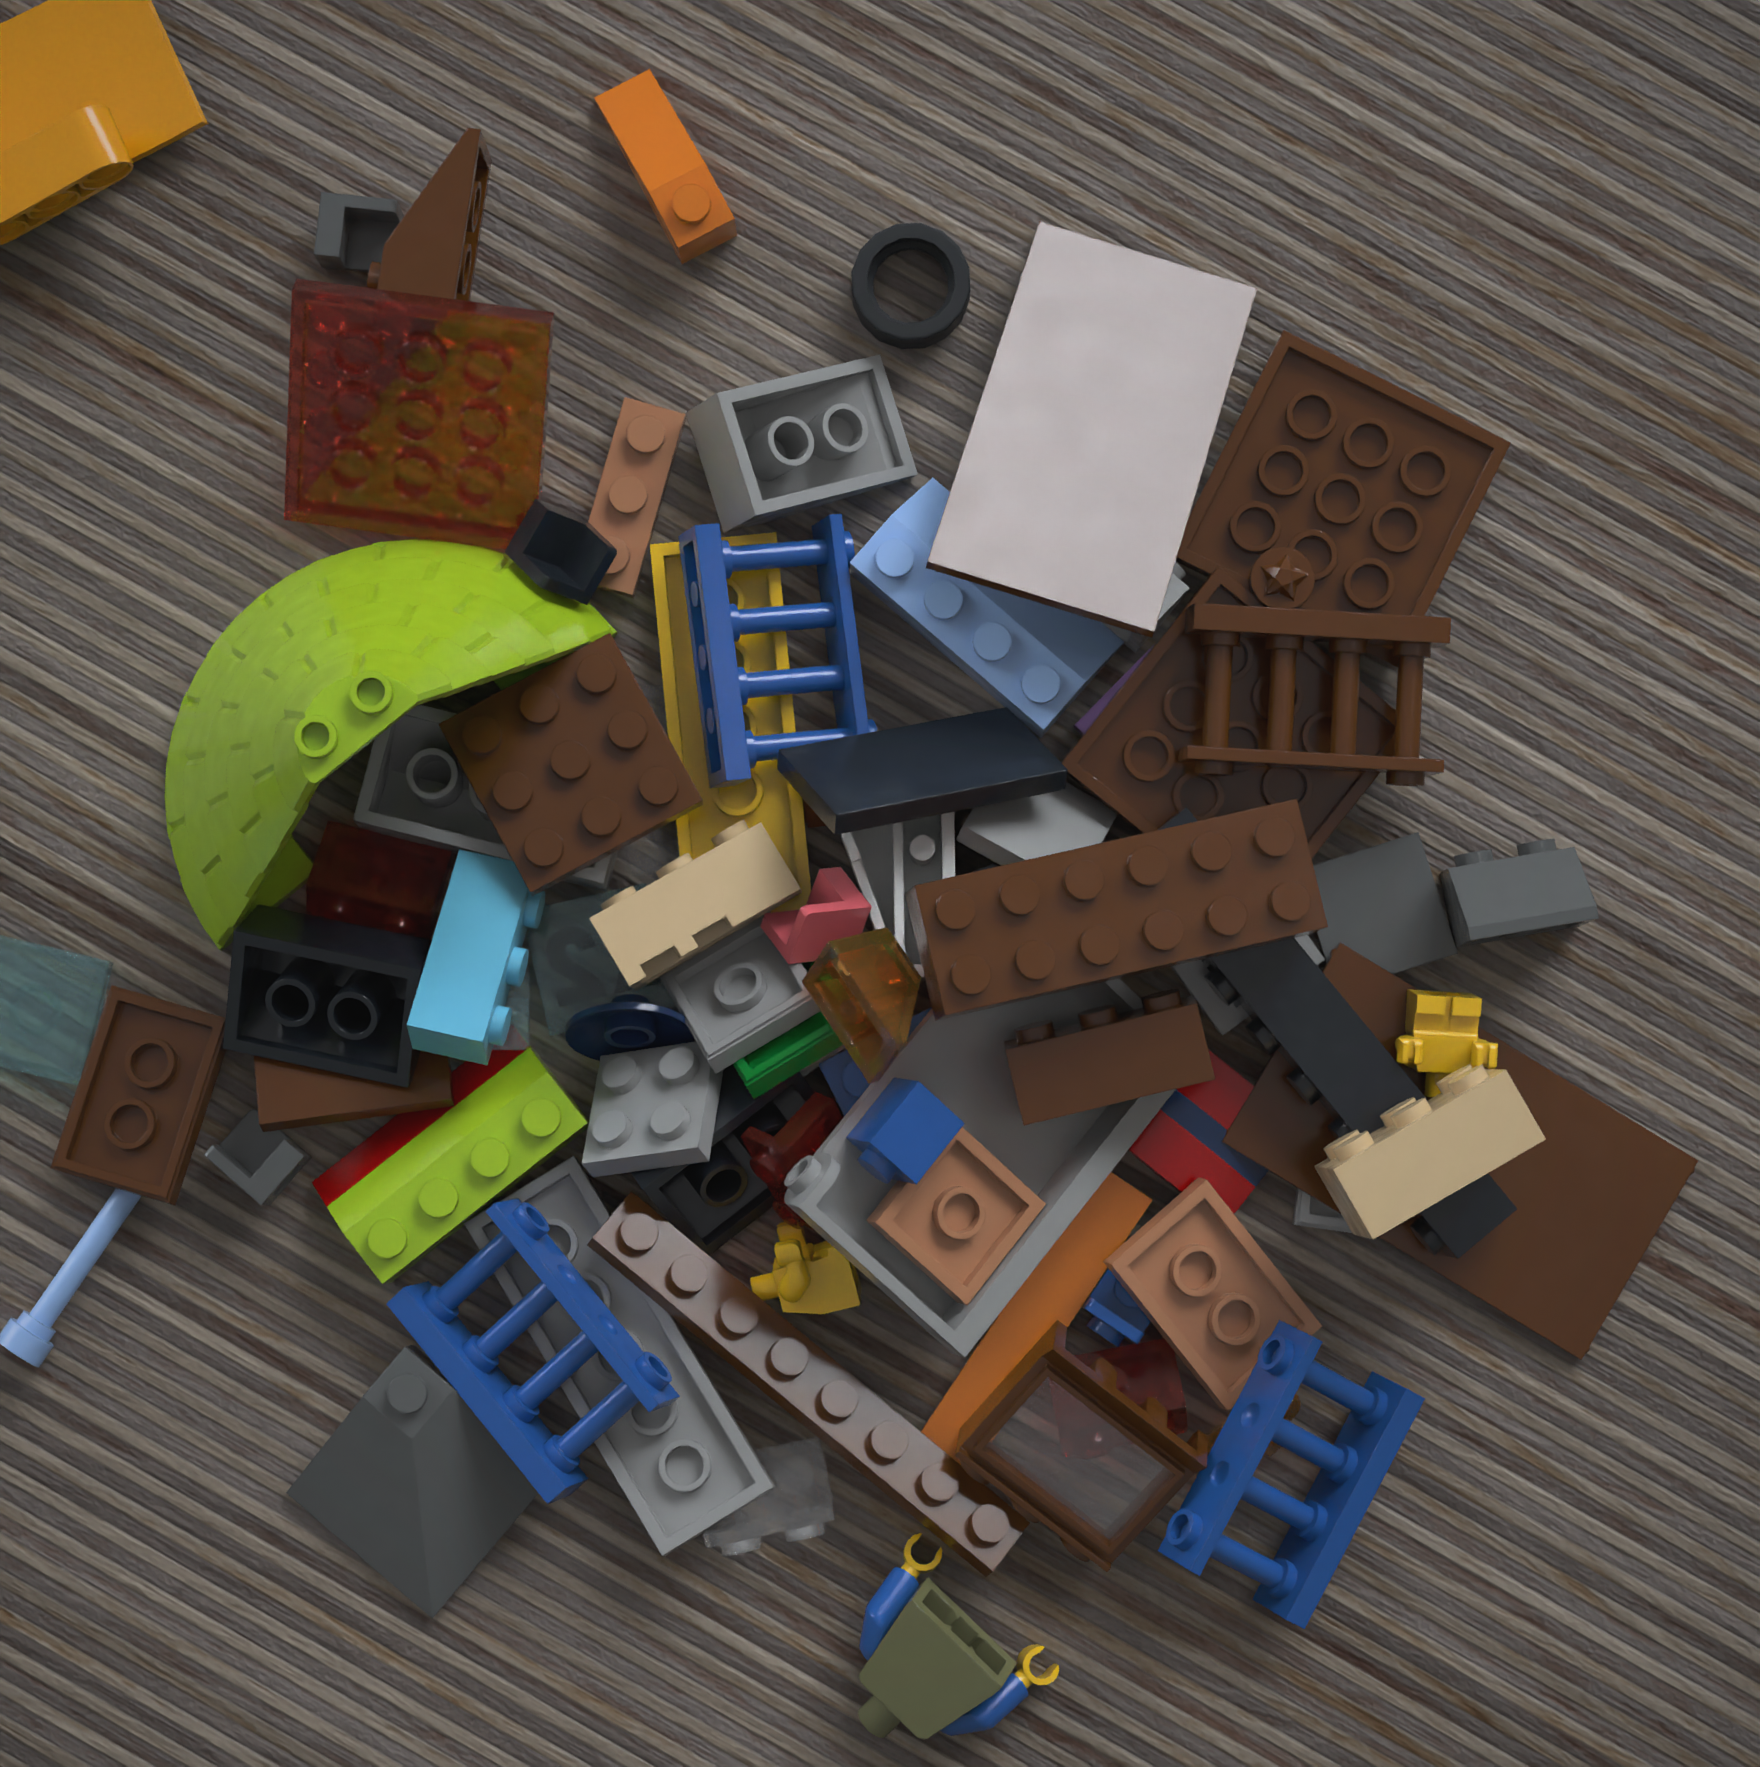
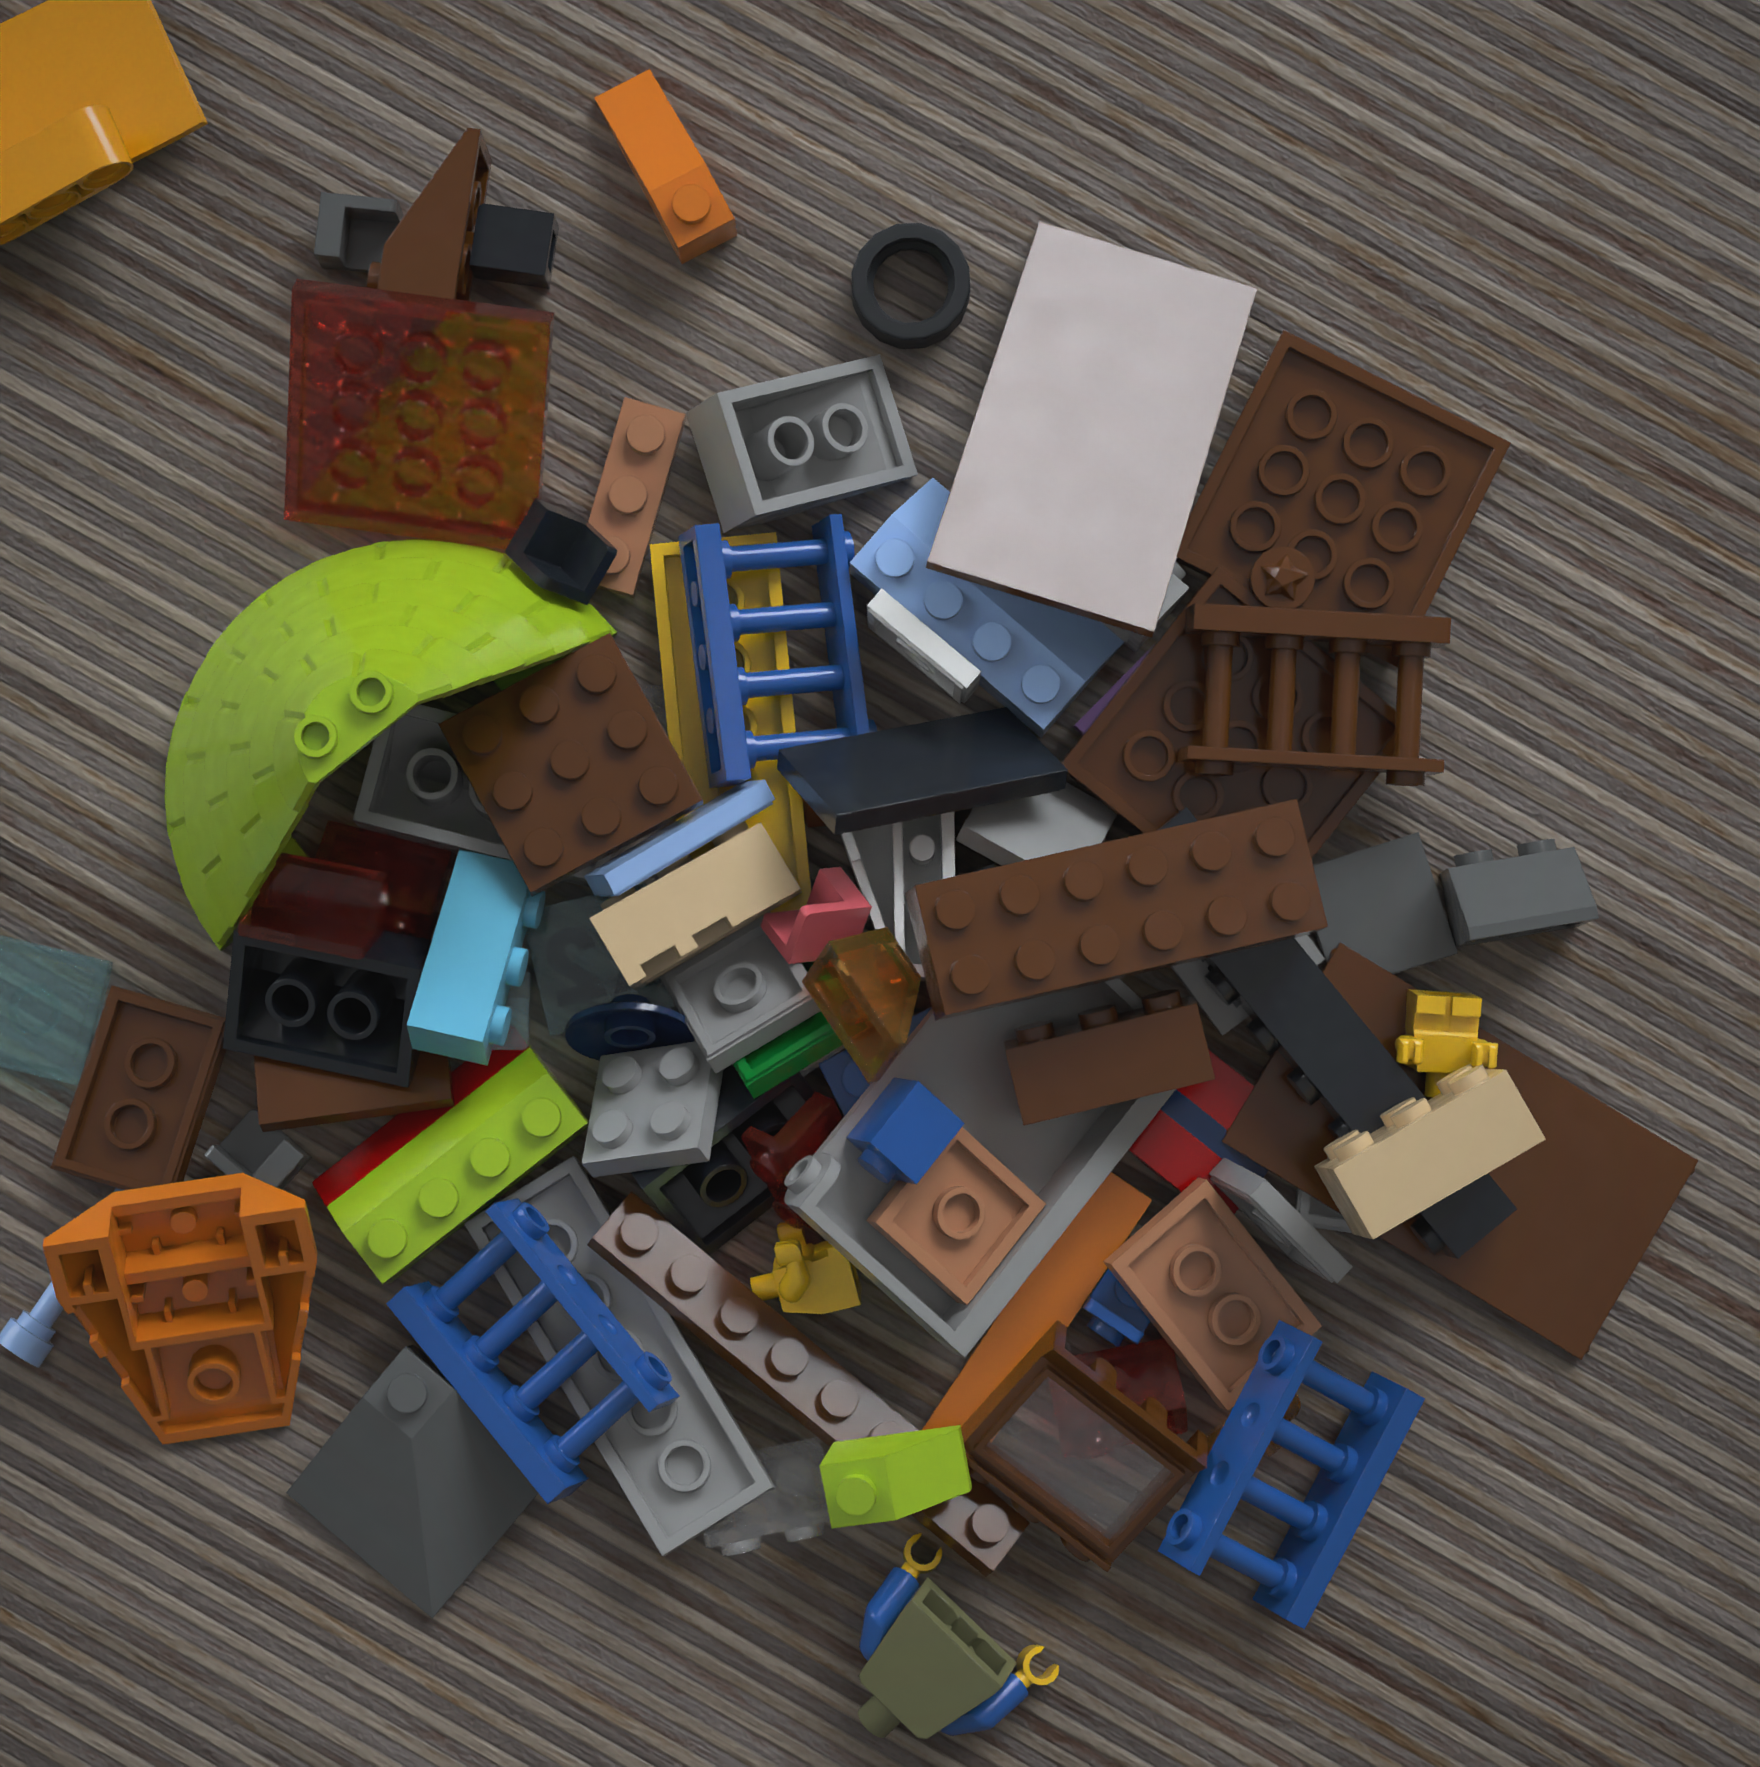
none -> orange wedge [43,1173,318,1445]
none -> clear red panel [238,852,389,959]
none -> black panel [469,203,559,289]
none -> light blue tile [584,779,775,897]
none -> lime slope [819,1425,972,1529]
none -> white tile [867,588,981,704]
none -> light grey tile [1209,1158,1353,1283]

